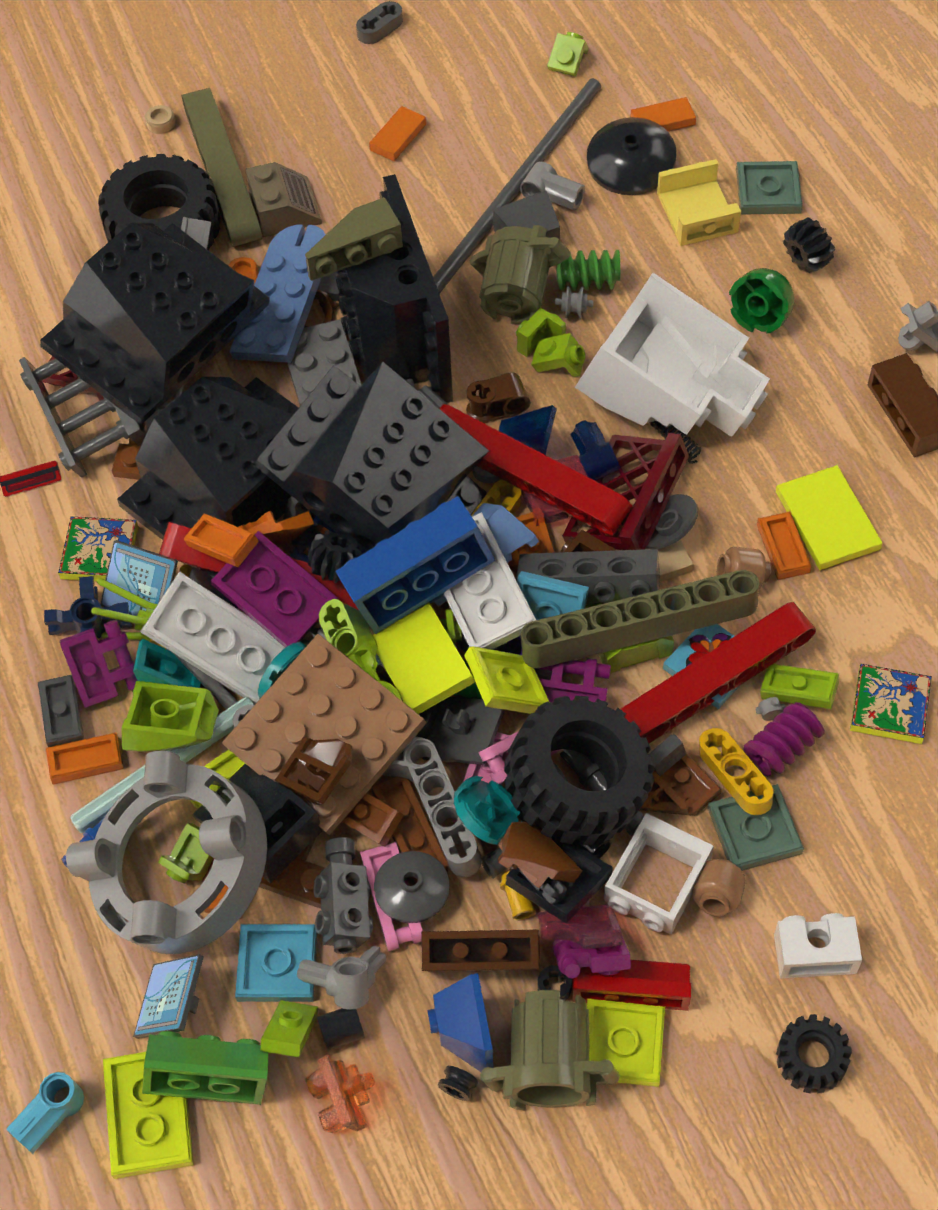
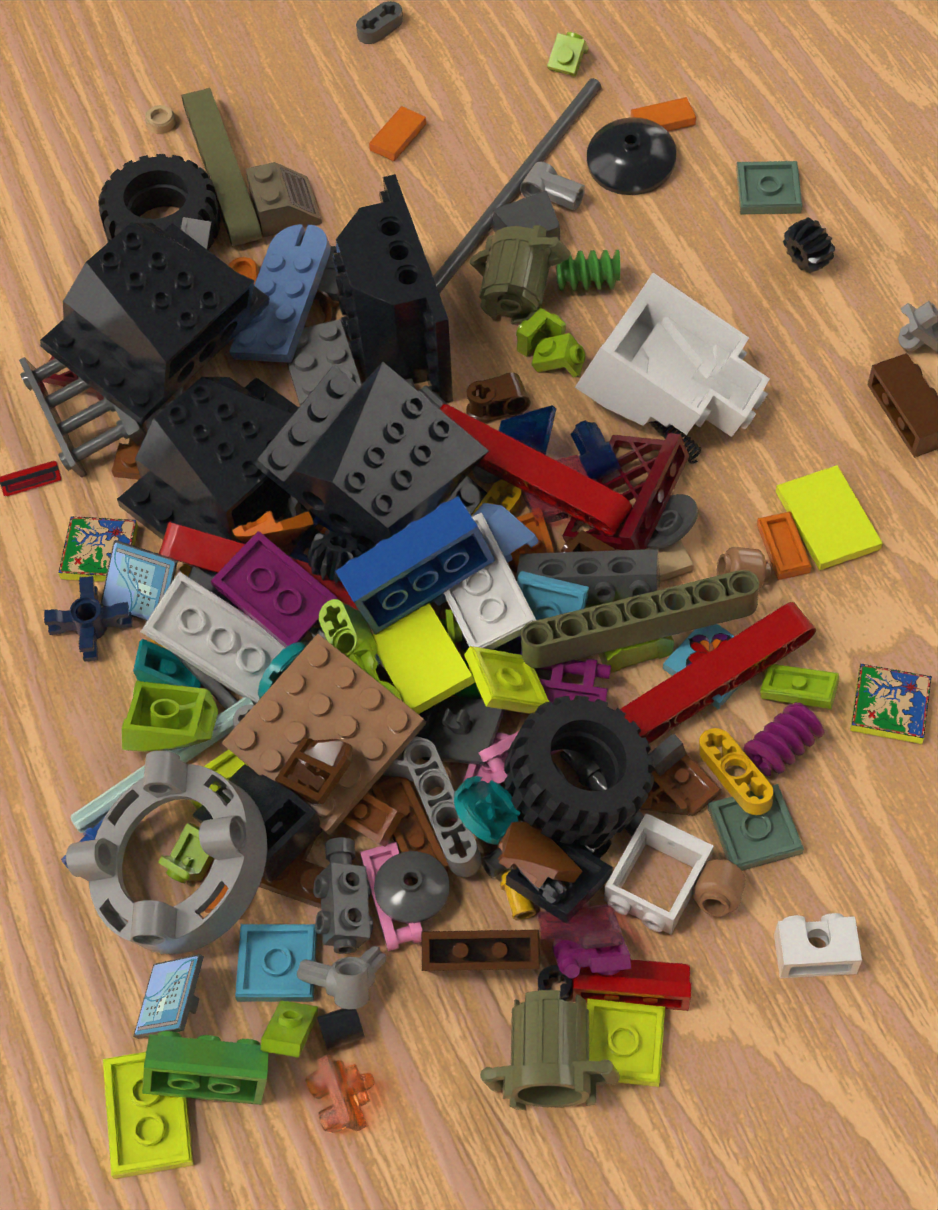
medium azure piece [6,1072,84,1154] -> none
dark grey plate [38,675,84,747] -> none
orange tile [46,732,124,785] -> none
magenta plate [60,620,138,708] -> none
lime plant [91,578,158,642] -> none
orange tile [184,513,259,567] -> none
olive slope [305,197,403,281] -> none
blue slope [427,973,494,1072] -> none
black bush [438,1066,478,1101] -> none
light grey wheel [555,286,594,319] -> none
light yellow panel [657,159,741,246] -> none
green cylinder [729,268,794,334] -> none
light grey piece [756,697,786,721] -> none
black tyre [776,1014,852,1094] -> none

